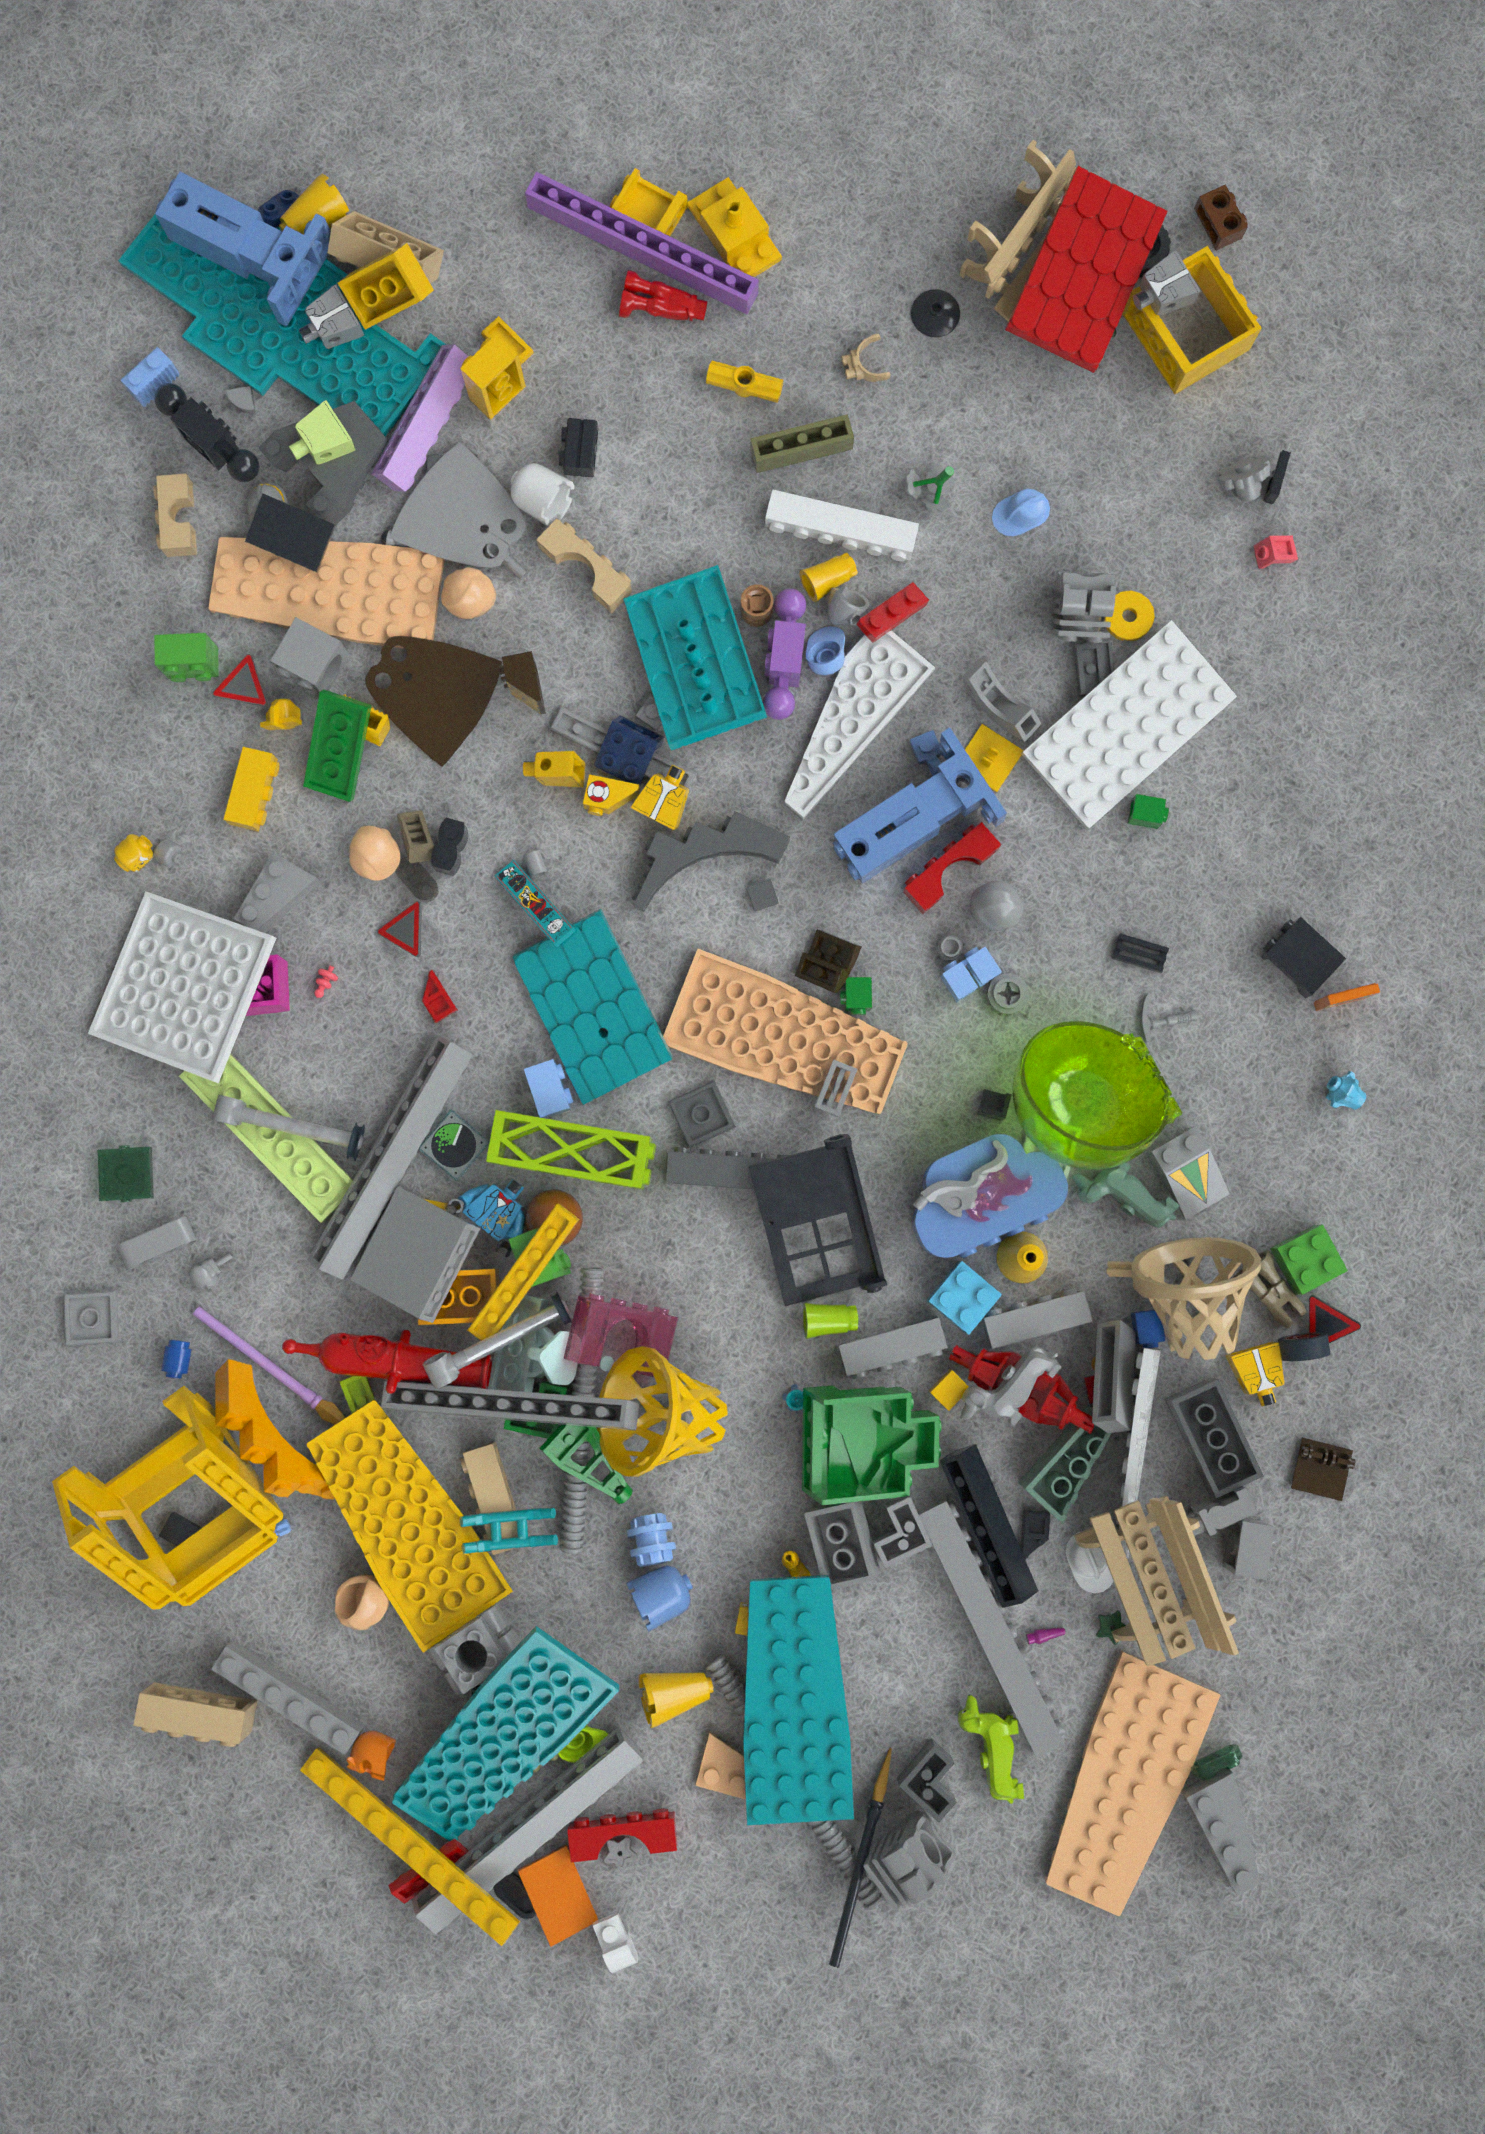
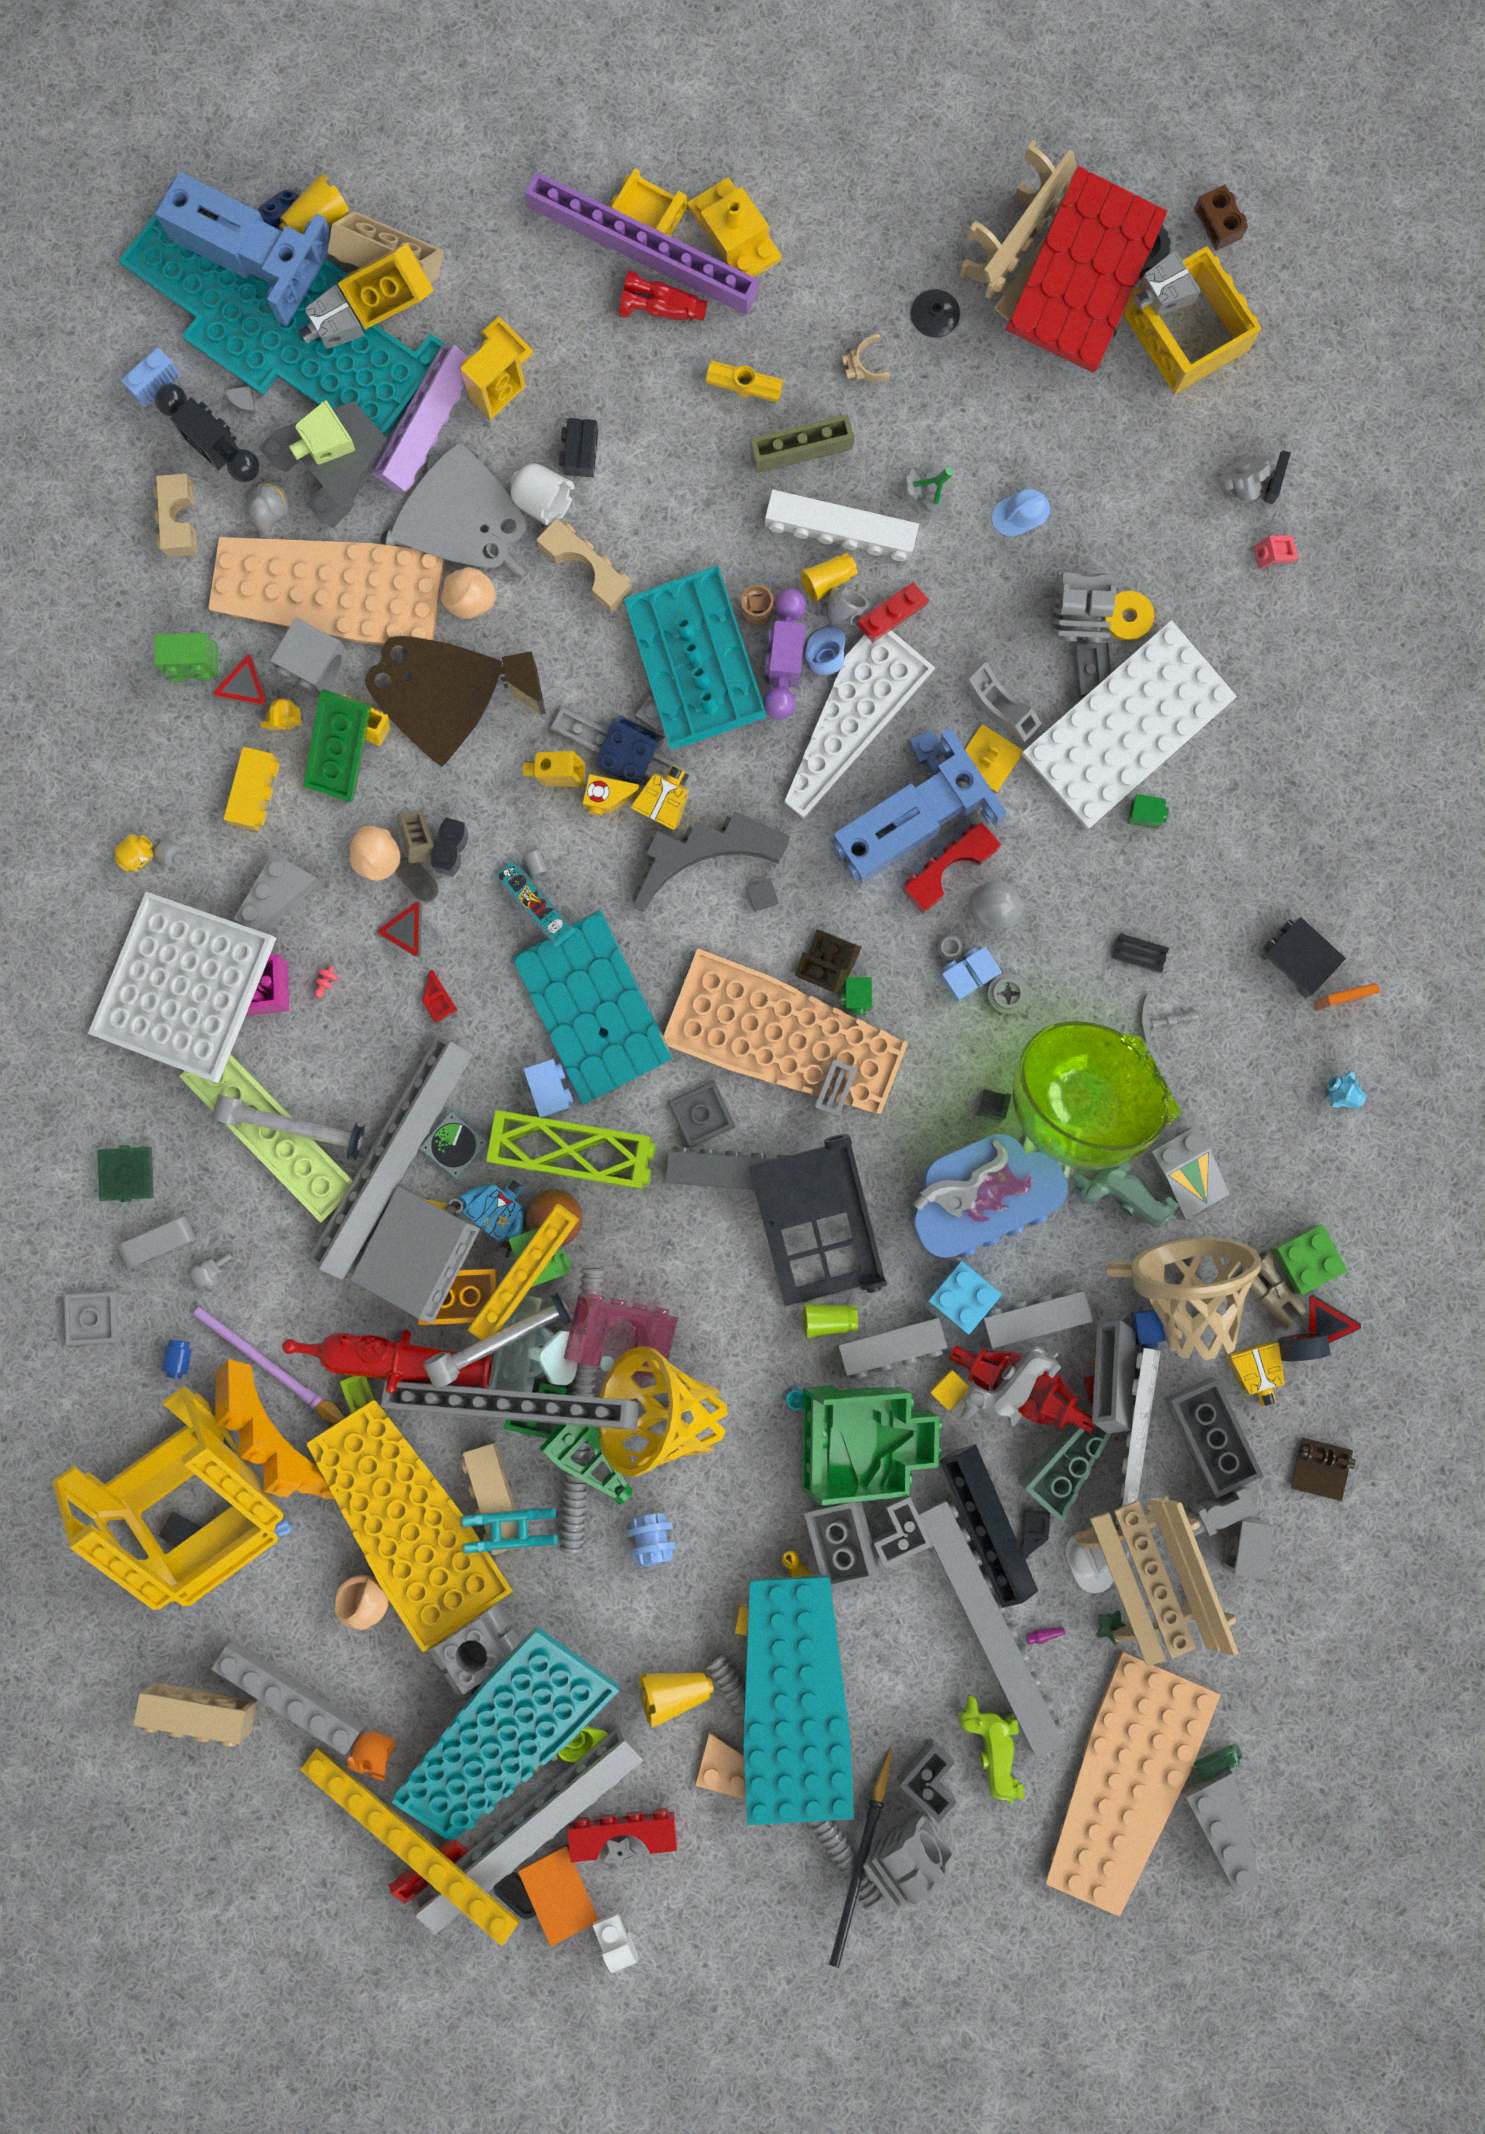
black tile [245,493,336,572] -> none
medium blue cylinder [626,1565,693,1632] -> none
yellow cone [997,1232,1048,1283] -> none

